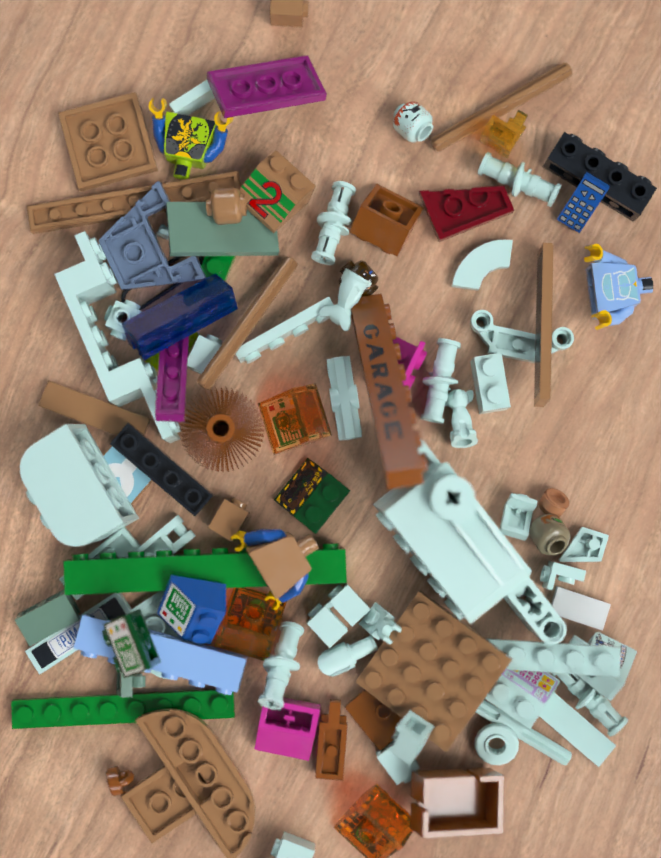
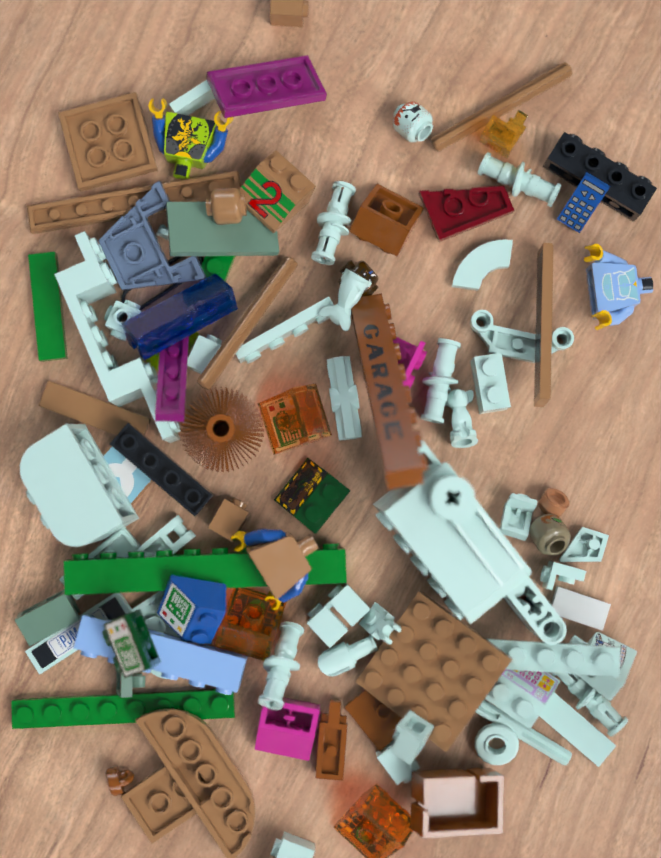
none -> green tile [28,251,68,362]

